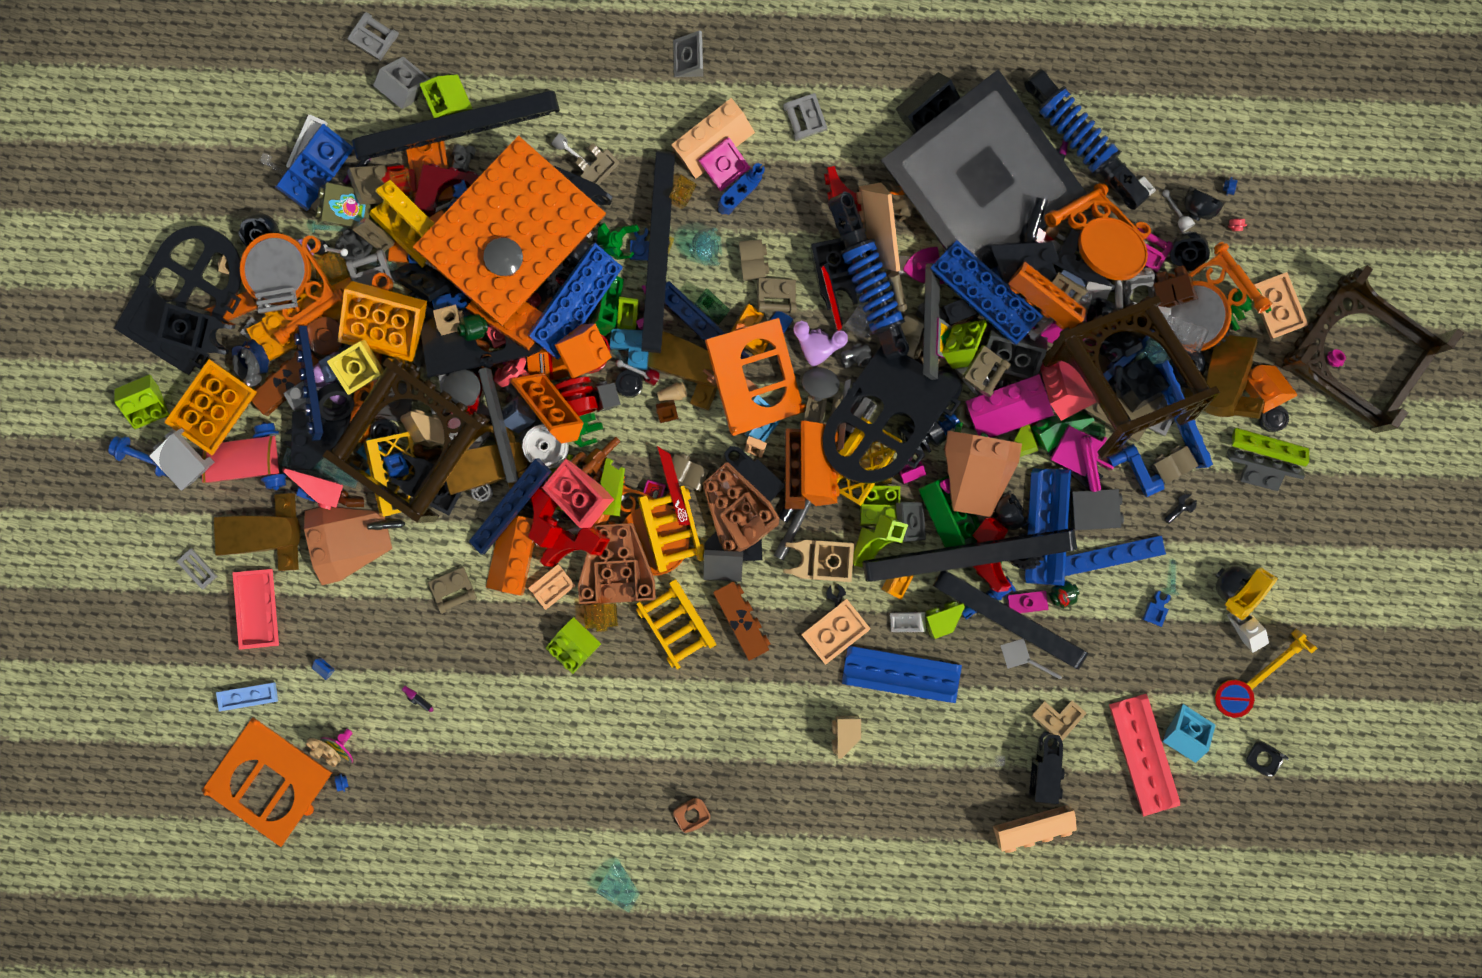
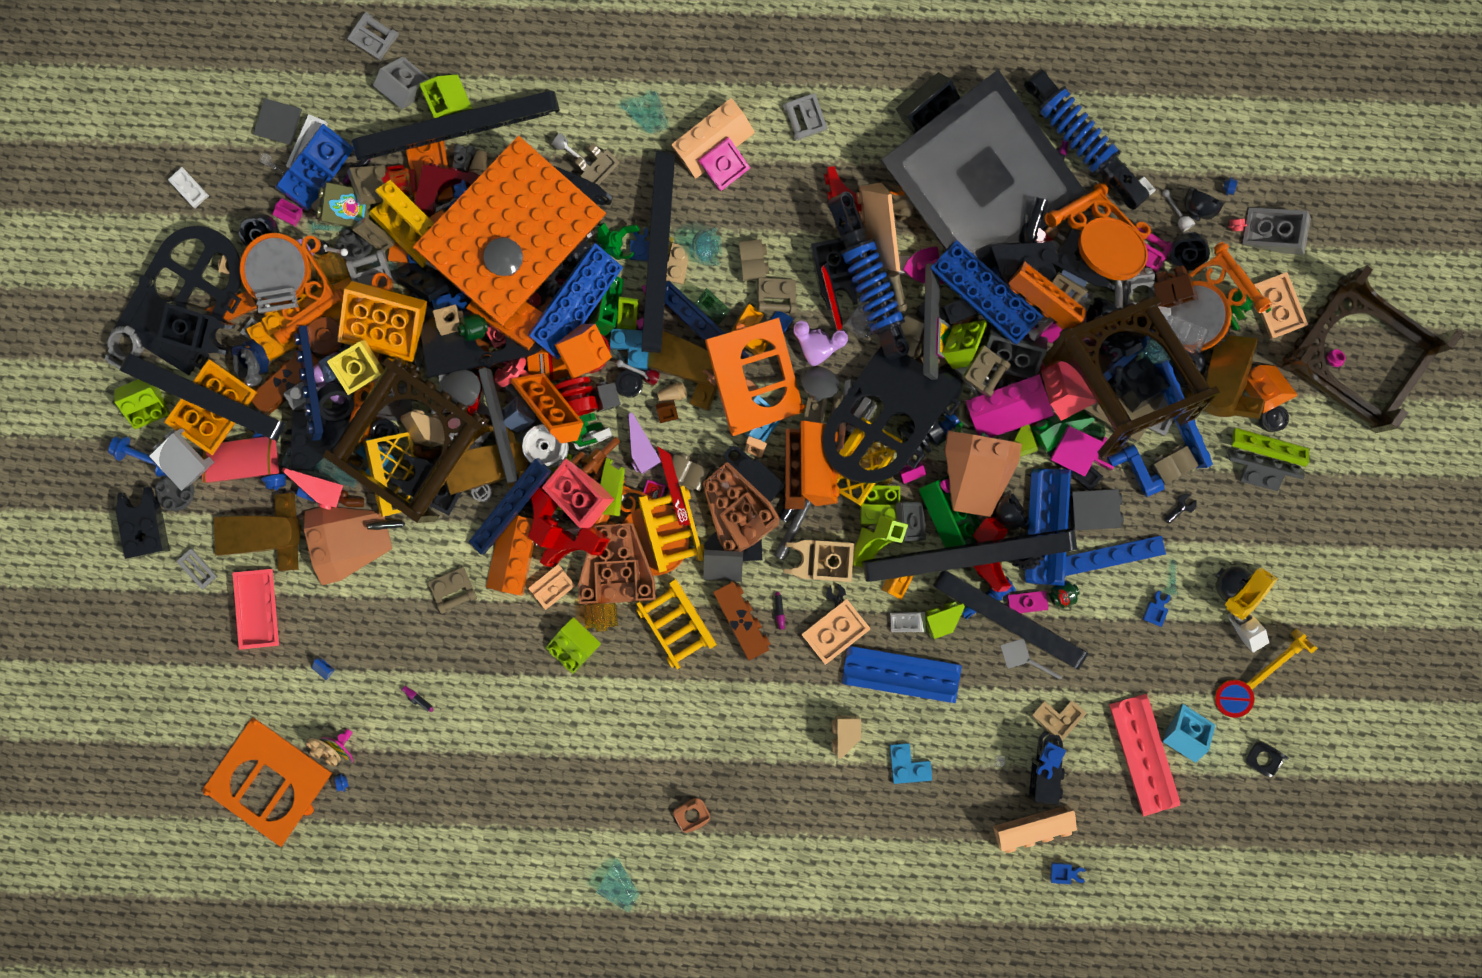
light blue plate [216,682,278,711] -> none
blue slope [383,452,409,479] -> none
clear yellow slope [669,174,697,209] -> none
light grey slope [673,31,703,77] -> none
blue beam [718,163,765,215] -> none
dark grey plate [841,344,872,369] -> none
white sticker [1080,281,1112,305] -> none
dark pink axle [1081,436,1101,492] -> none
none -> light grey piece [105,326,144,370]
none -> black brick [116,487,170,559]
none -> black beam [120,353,285,441]
none -> dark grey dish [155,477,195,511]
none -> white plate [168,167,209,208]
none -> dark grey tile [254,98,302,146]
none -> dark pink piece [272,198,303,227]
none -> tan cone [469,150,487,175]
none -> white plate [574,428,613,451]
none -> clear light blue slope [621,91,670,134]
none -> lavender slope [629,412,662,474]
none -> tan plate [646,243,691,285]
none -> piece [774,592,785,630]
none -> dark azure plate [890,743,932,784]
none -> blue plate [1036,741,1067,779]
none -> blue plate [1050,862,1085,884]
none -> light grey slope [1242,208,1311,255]

